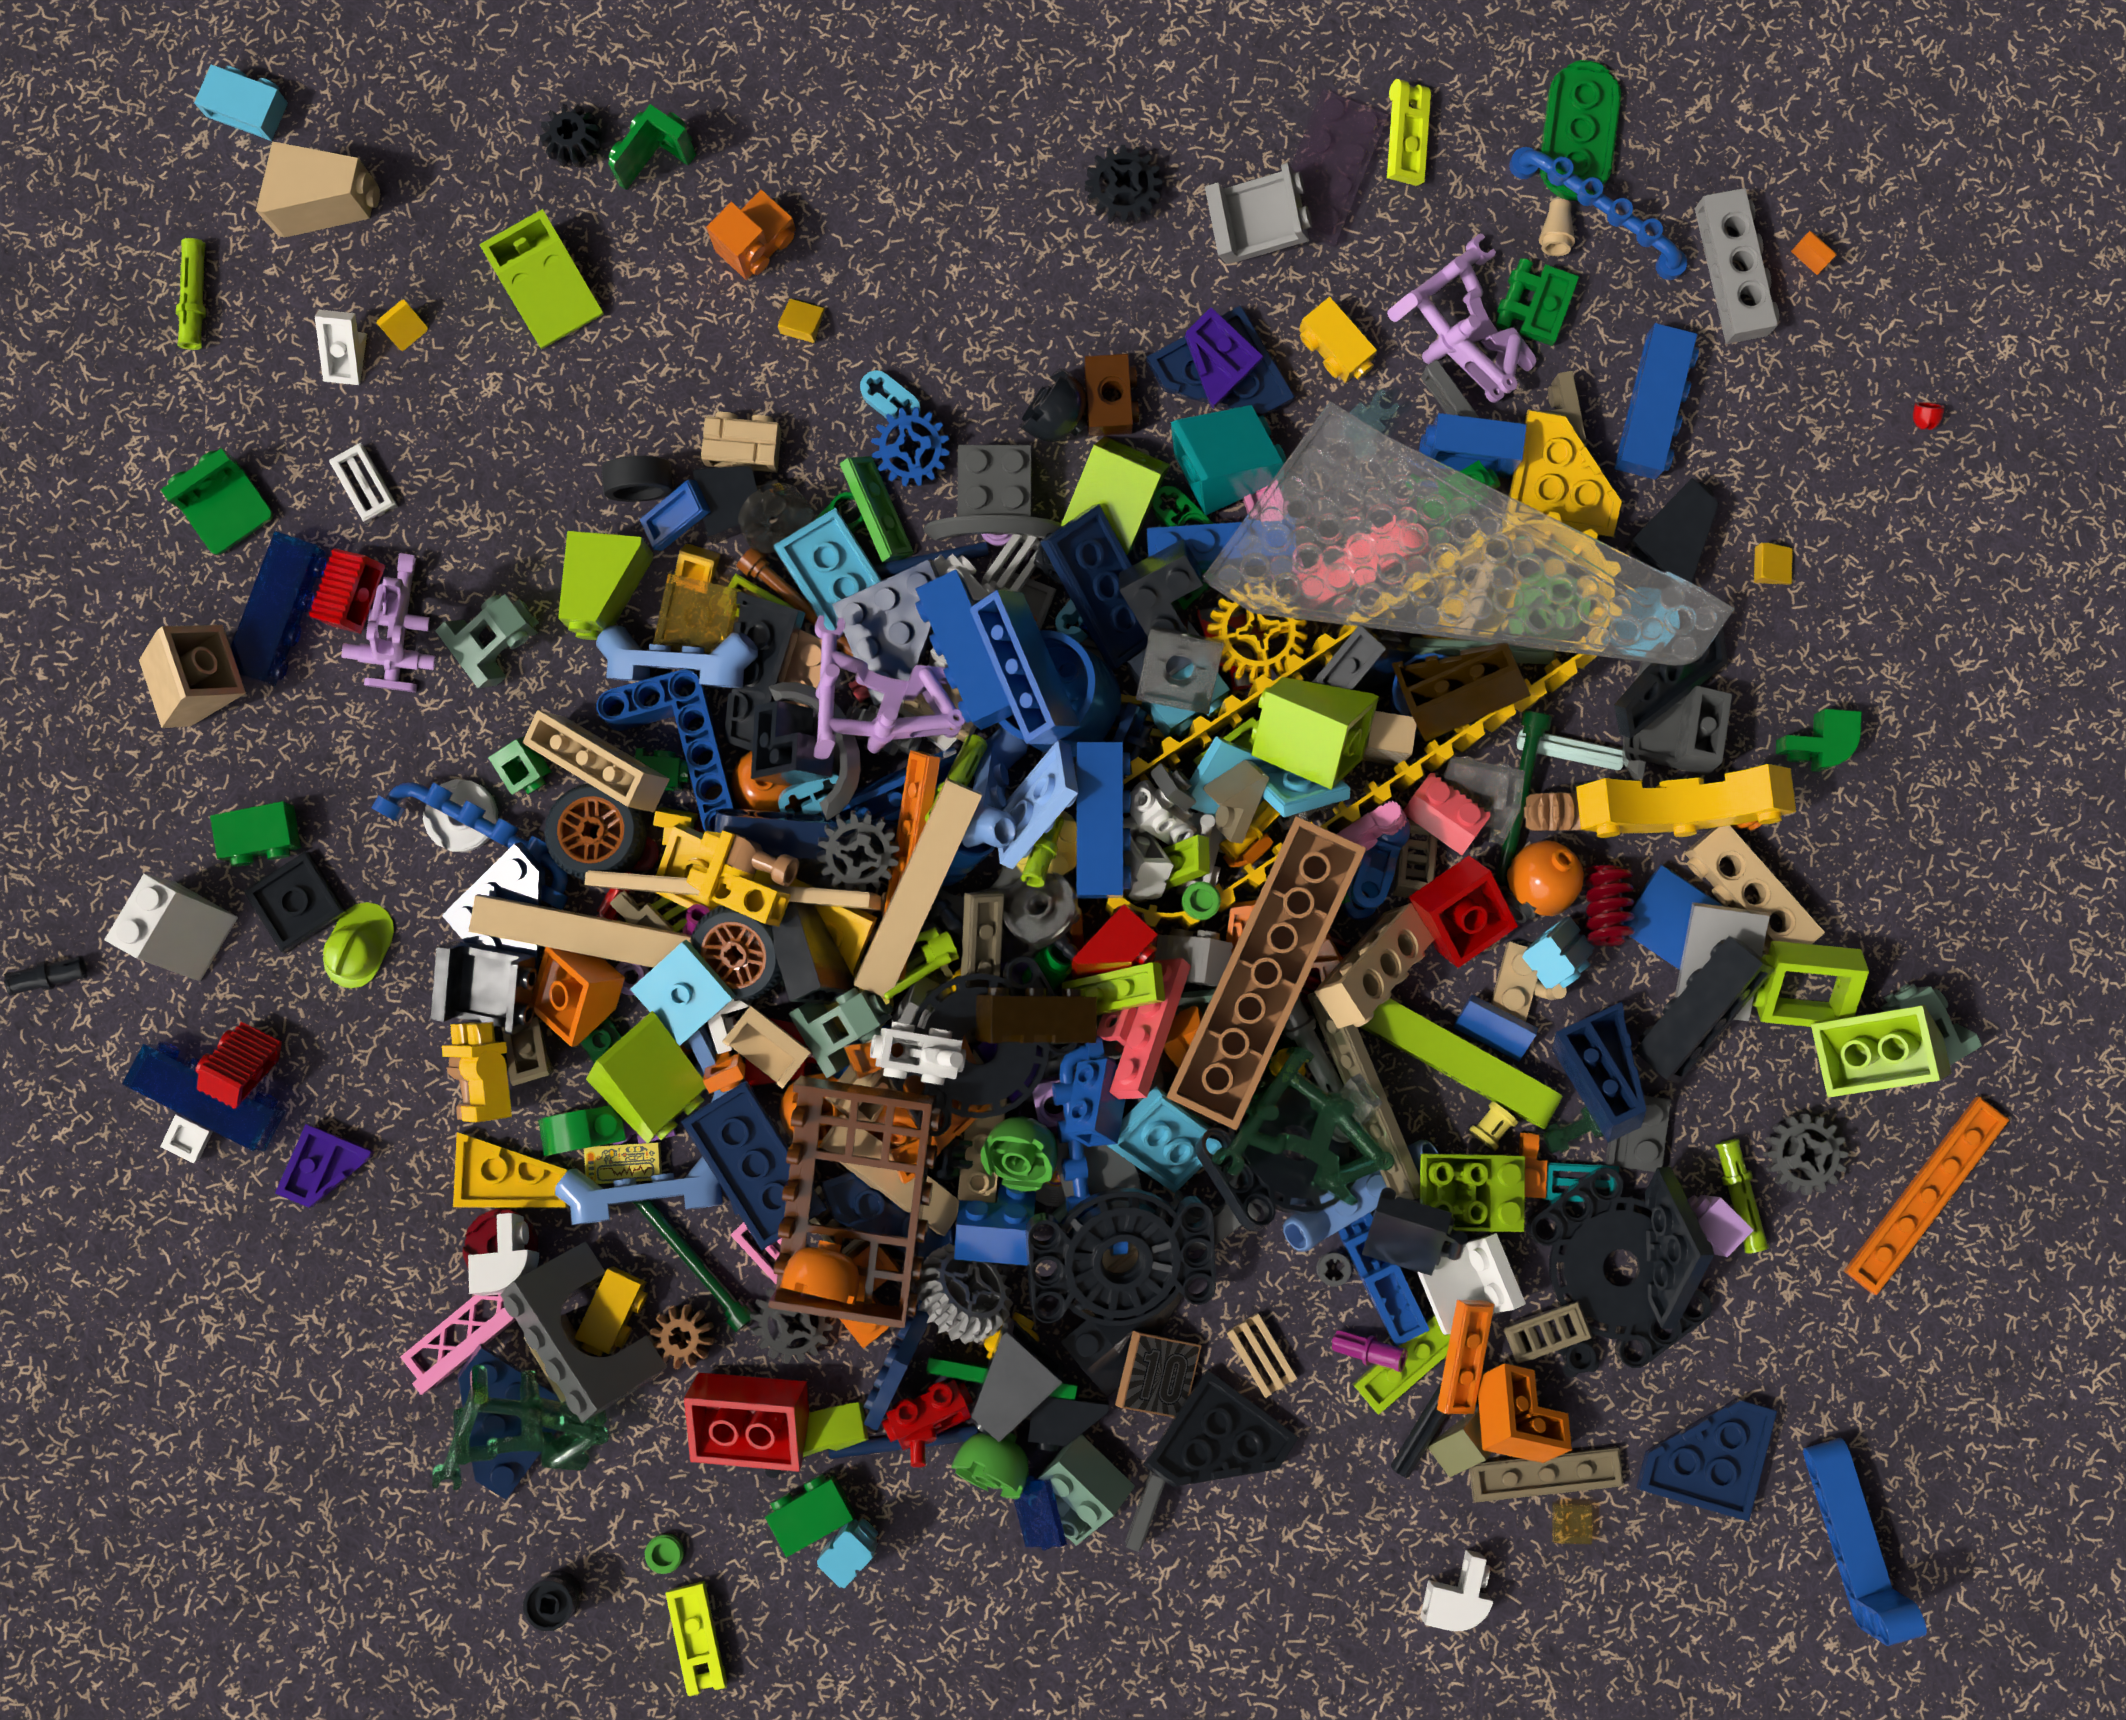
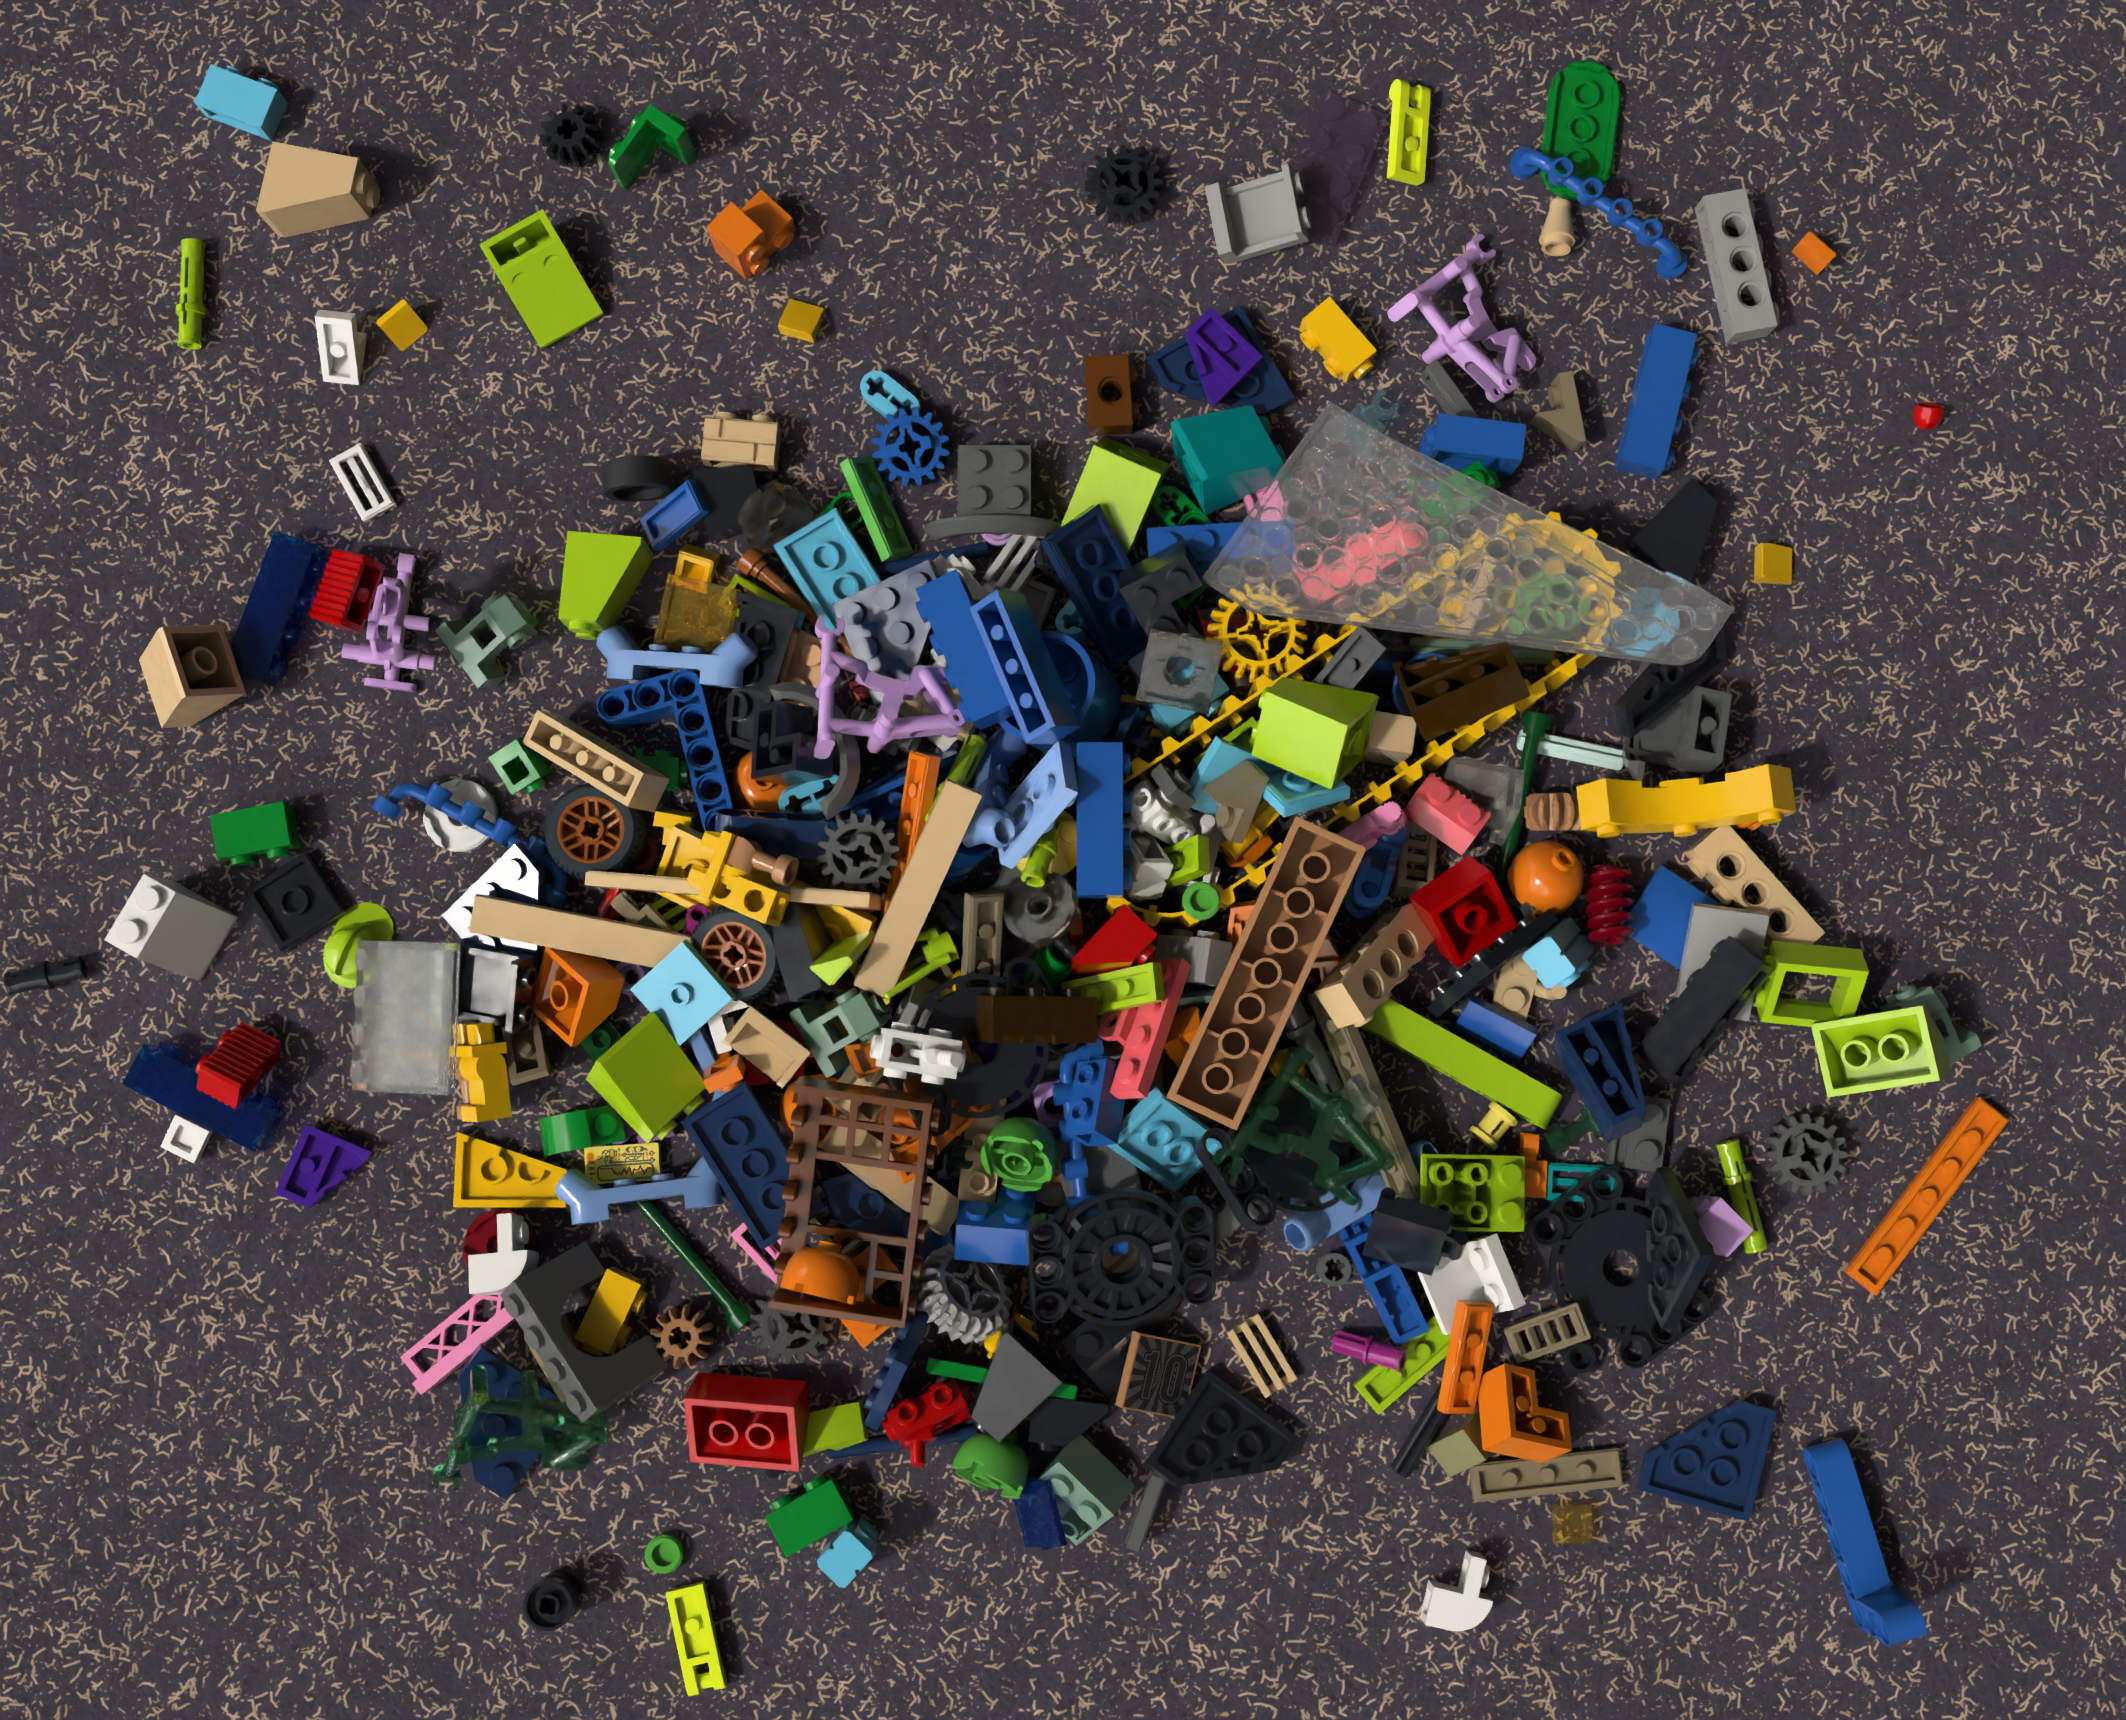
green bracket [160,448,273,555] -> none
black cylinder [1019,368,1088,442] -> none
green plate [1496,258,1579,346] -> none
yellow plate [1505,409,1622,537] -> none
green brick [1776,709,1861,772] -> none
none -> clear slope [350,940,461,1095]
none -> lime slope [810,930,876,986]
none -> black plate [1426,909,1558,1020]

